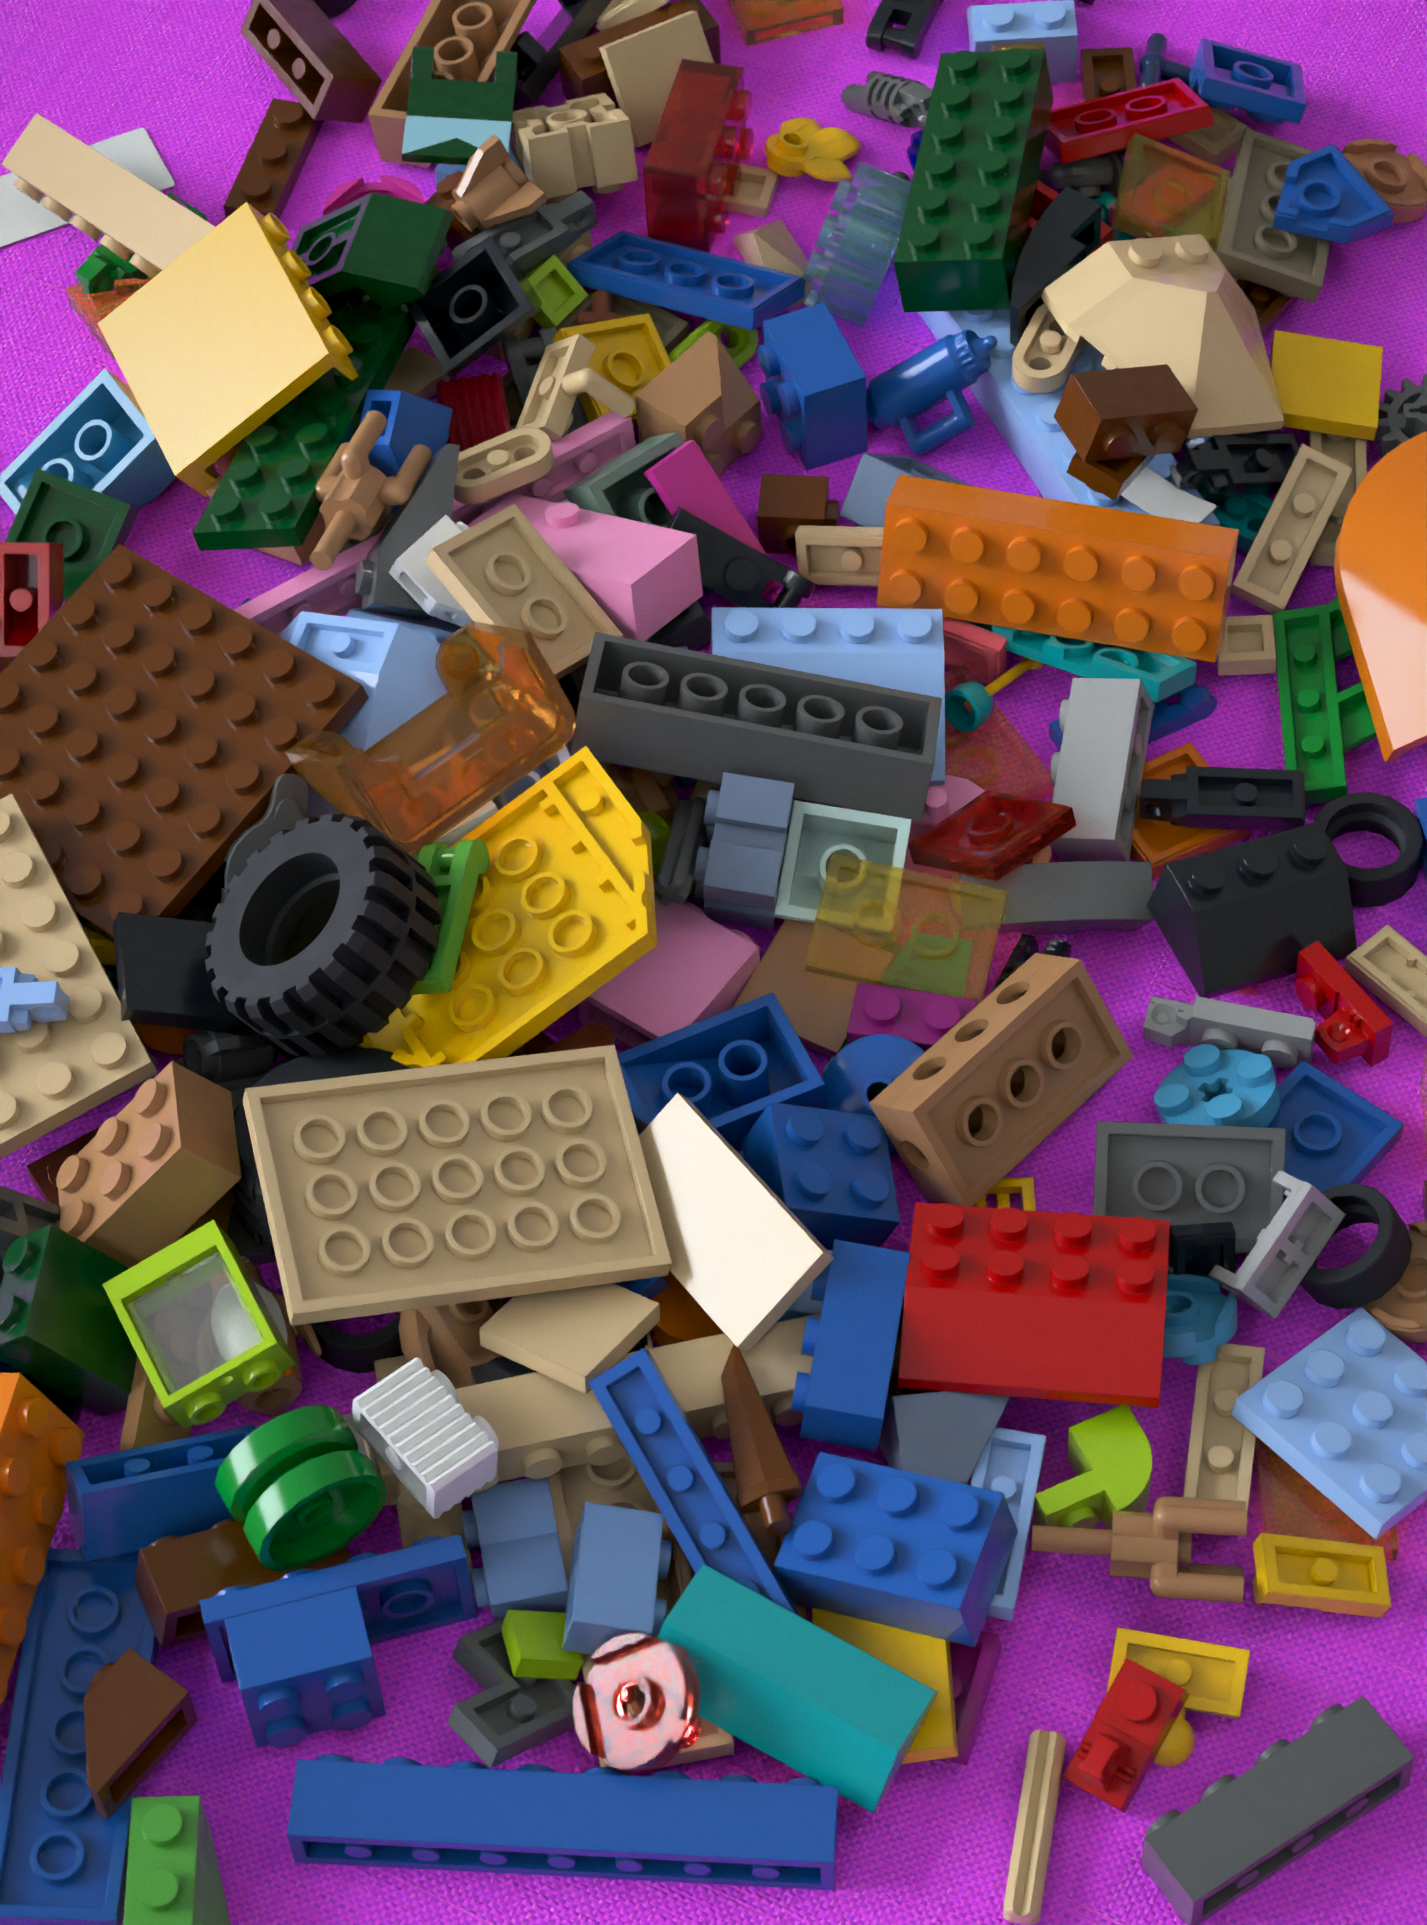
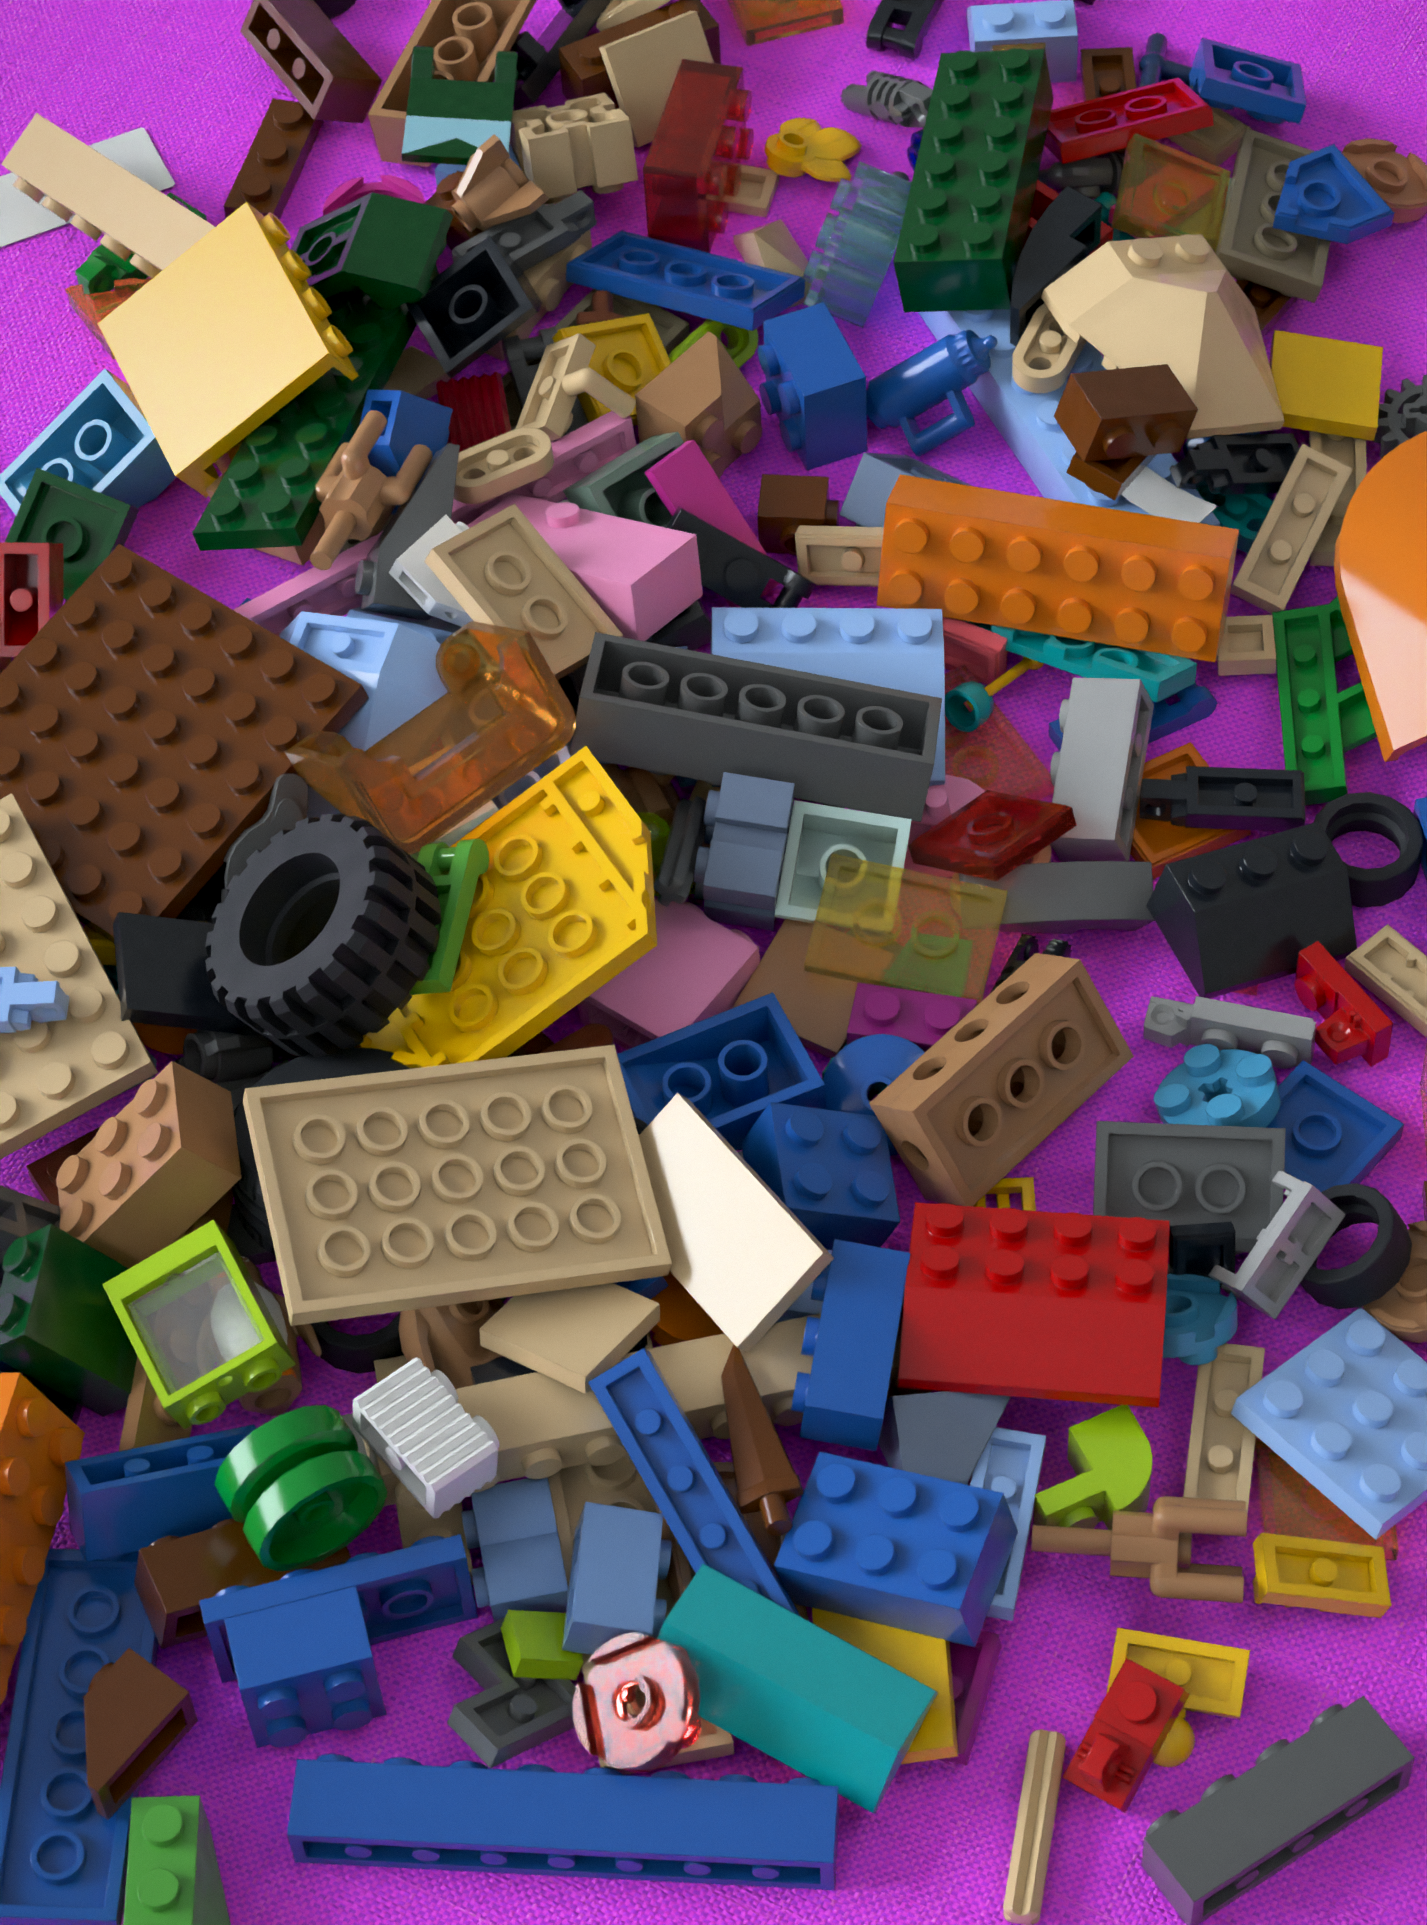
lime tile [527,254,588,329] -> none

